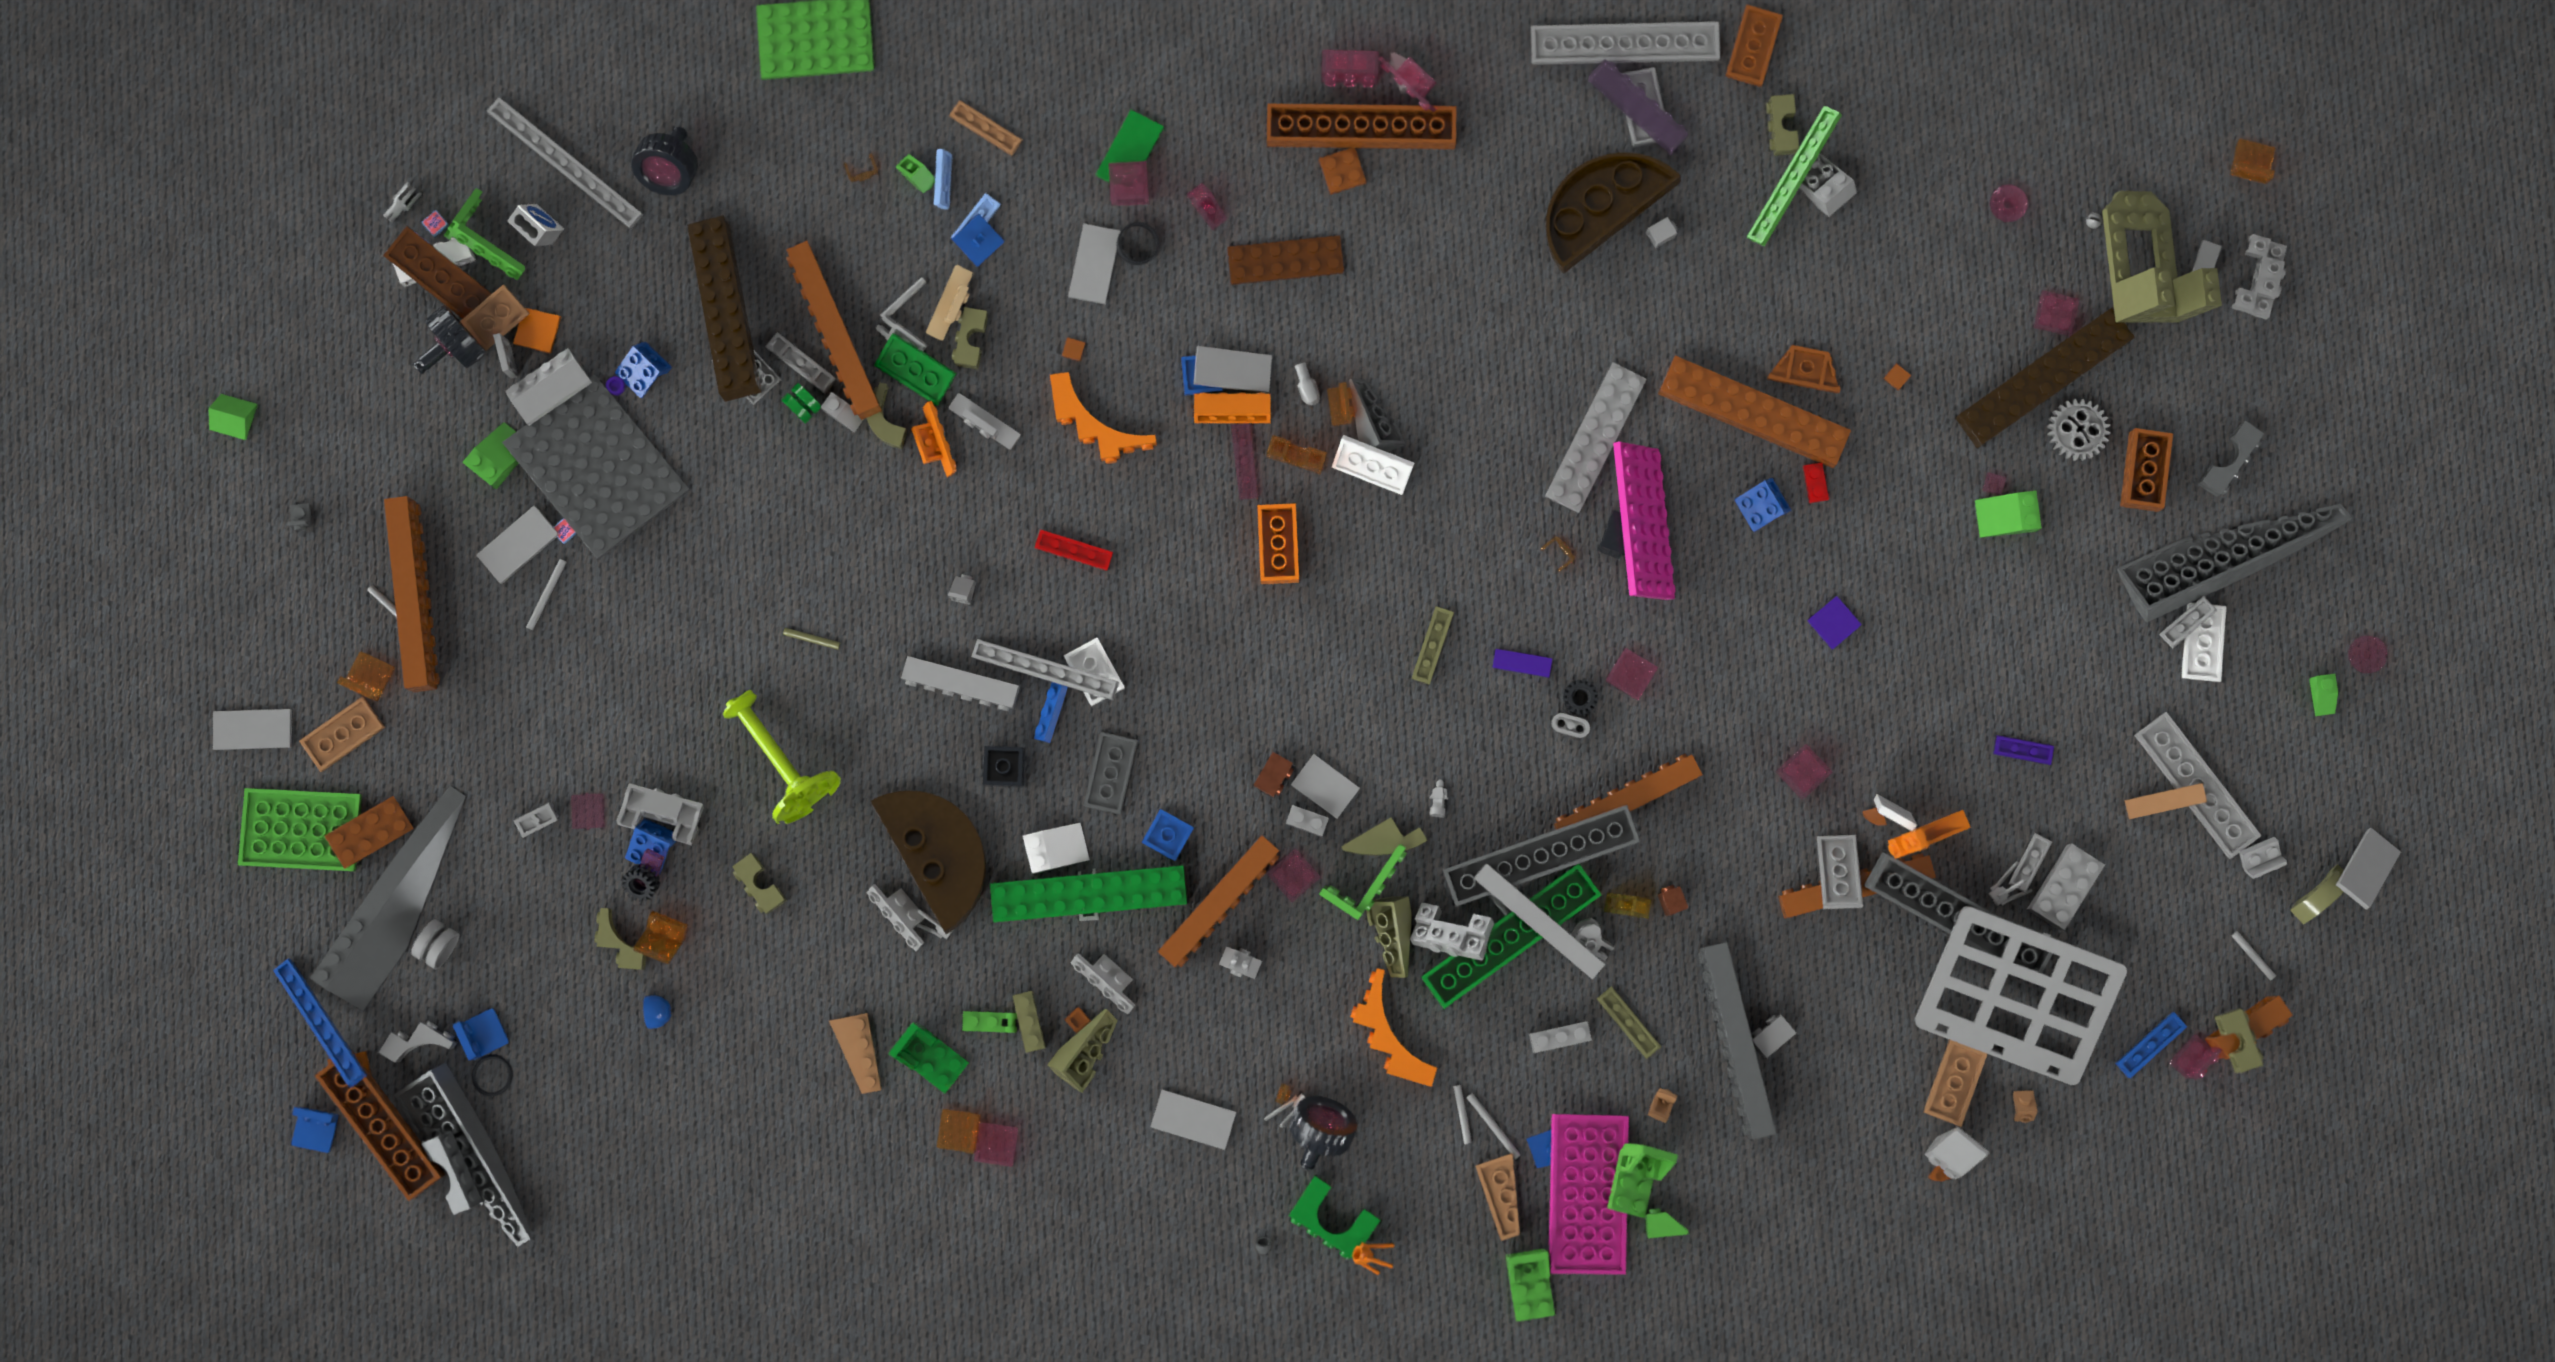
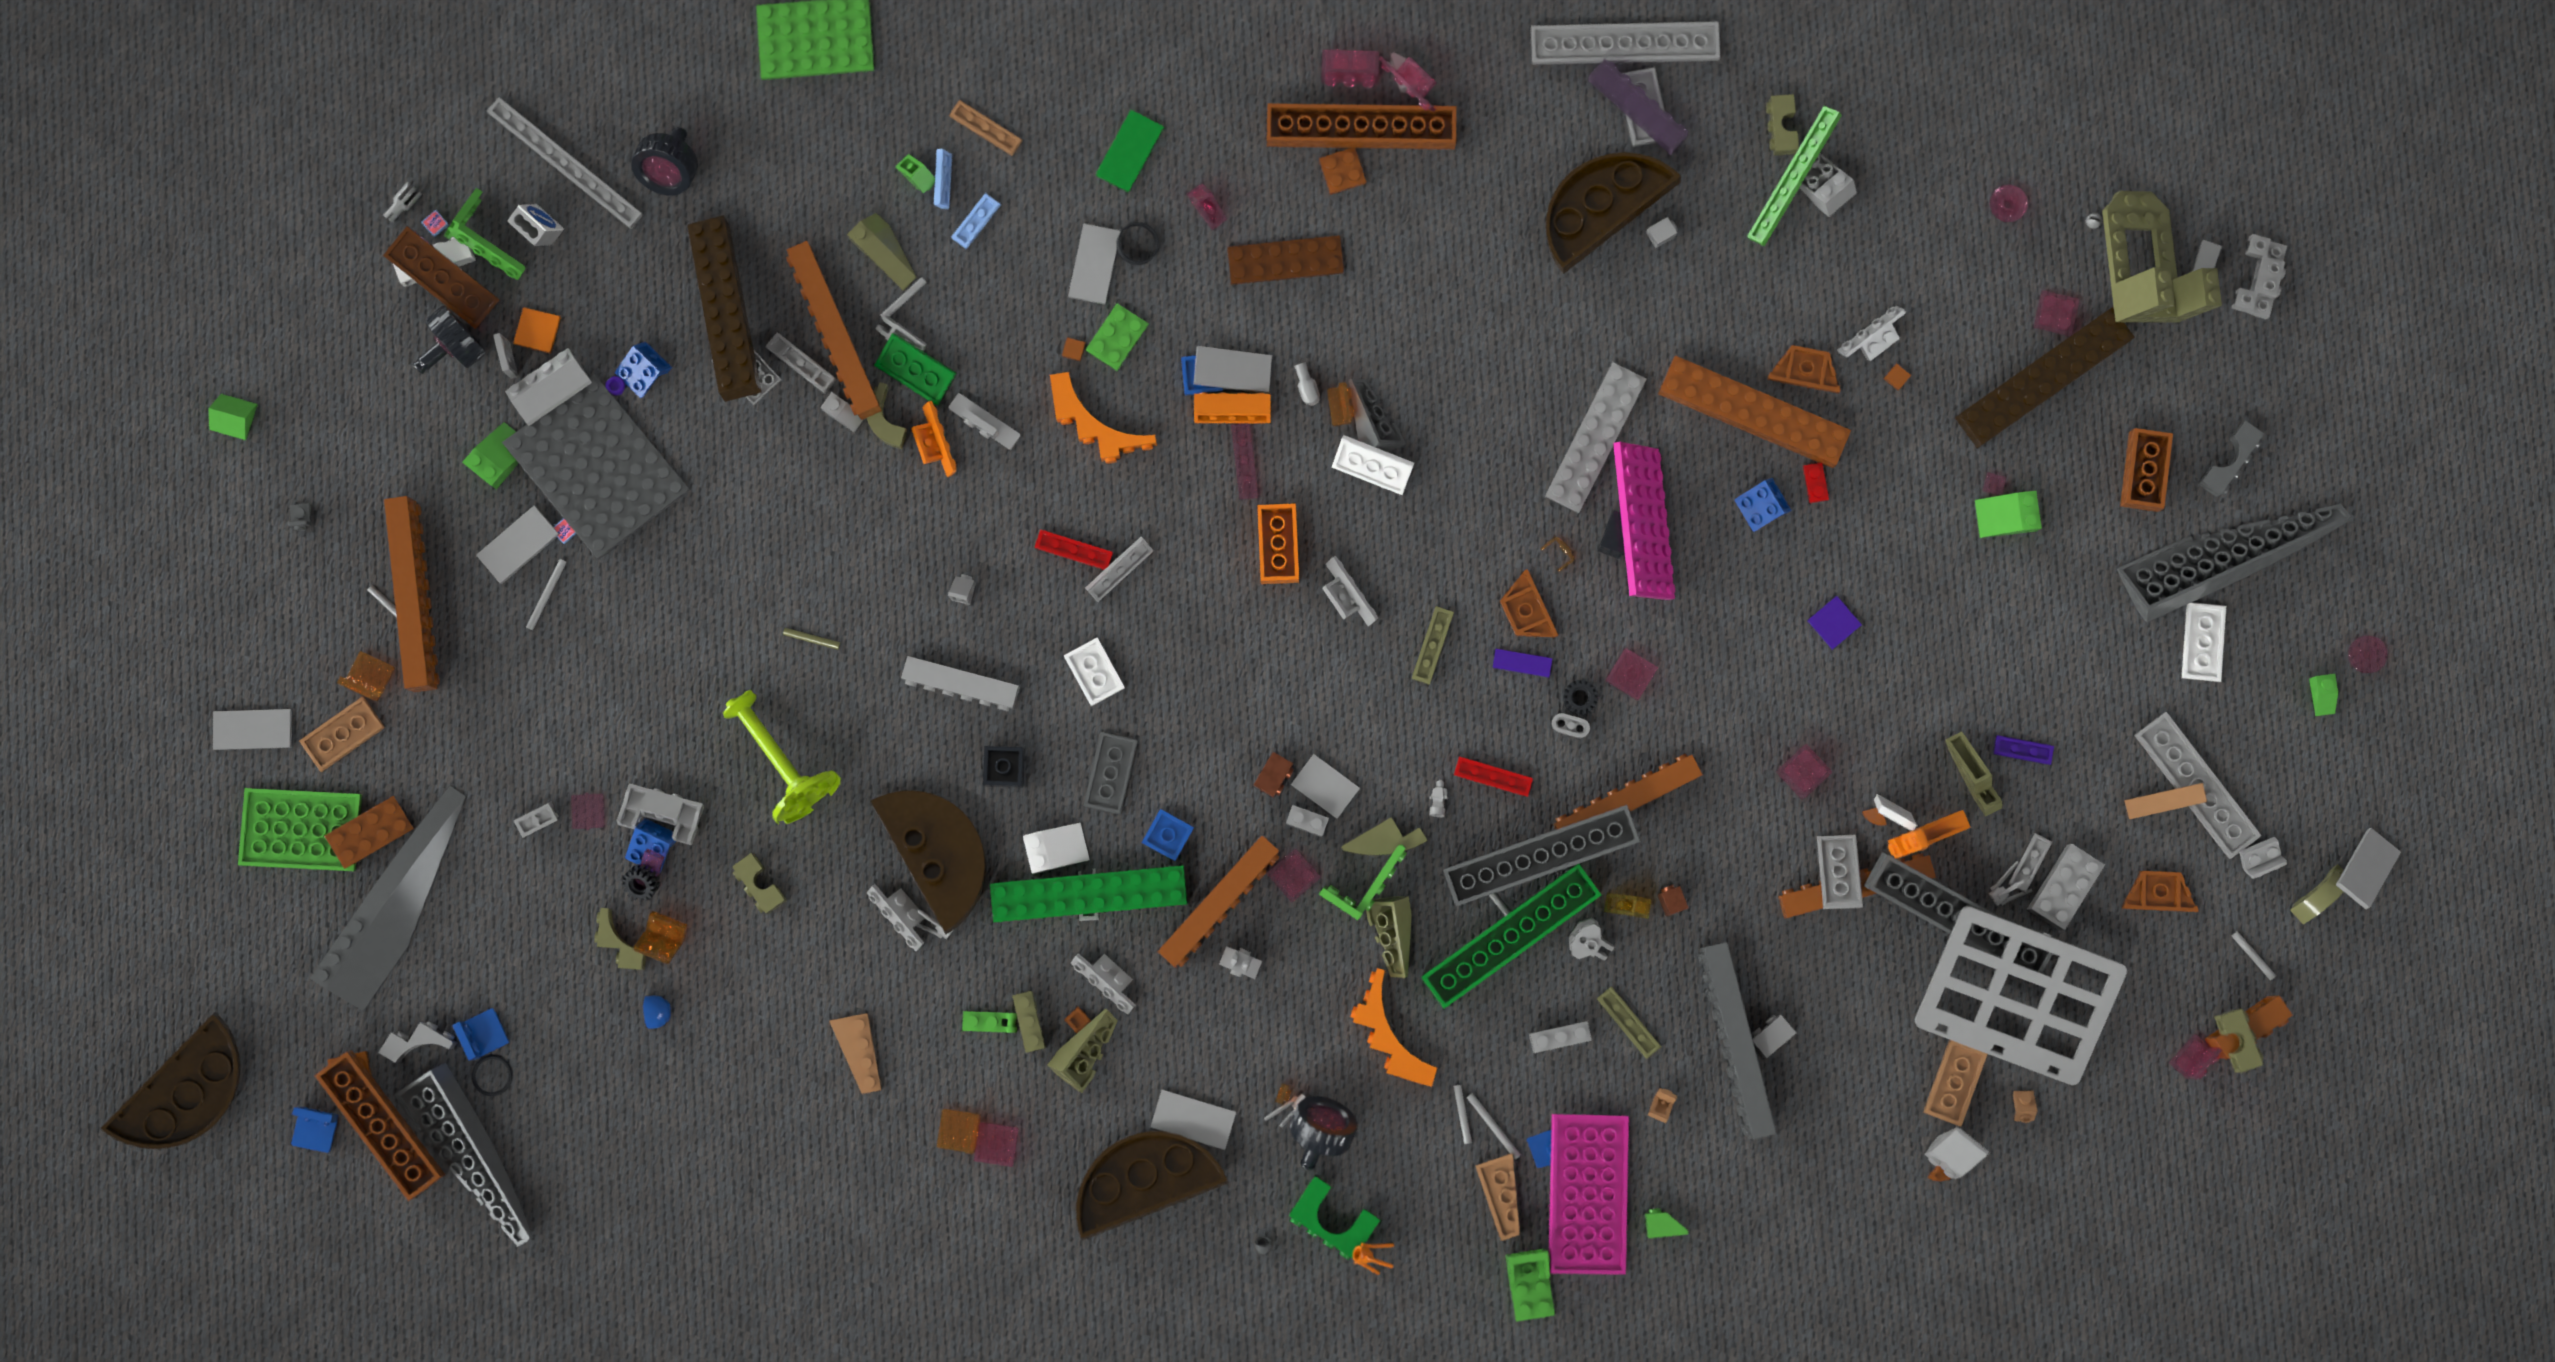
blue tile [273,958,367,1088] -> none
light grey wheel [411,919,460,970] -> none
dark grey arch [422,1130,482,1215] -> none
medium nougat plate [460,284,530,351] -> none
green wheel [781,383,821,424] -> none
clear orange piece [843,153,878,182] -> none
green bracket [888,1022,969,1094] -> none
tan bracket [926,265,973,341] -> none
blue piece [952,214,1005,267] -> none
olive arch [952,307,988,370] -> none
light grey tile [971,639,1119,700] -> none
blue plate [1034,682,1068,743] -> none
clear pink brick [1109,161,1149,206] -> none
clear orange arch [1267,435,1327,474] -> none
light grey bracket [1410,903,1494,960] -> none
light grey tile [1474,863,1605,979] -> none
bright green bracket [1607,1143,1678,1218] -> none
dark orange plate [1725,5,1783,87] -> none
light grey gear [2047,399,2111,461] -> none
blue plate [2115,1012,2187,1078] -> none
light grey tile [2159,596,2217,649] -> none
clear orange bracket [2230,139,2275,184] -> none
none -> dark brown plate [100,1012,241,1149]
none -> olive wedge [847,213,917,291]
none -> dark brown plate [1076,1131,1229,1241]
none -> light grey tile [1085,537,1153,602]
none -> bright green plate [1086,304,1149,371]
none -> light grey bracket [1322,556,1378,626]
none -> red plate [1454,757,1533,797]
none -> dark orange wing [1500,569,1558,638]
none -> light grey bracket [1837,306,1906,361]
none -> olive slope [1945,732,2002,817]
none -> dark orange wing [2122,871,2198,912]

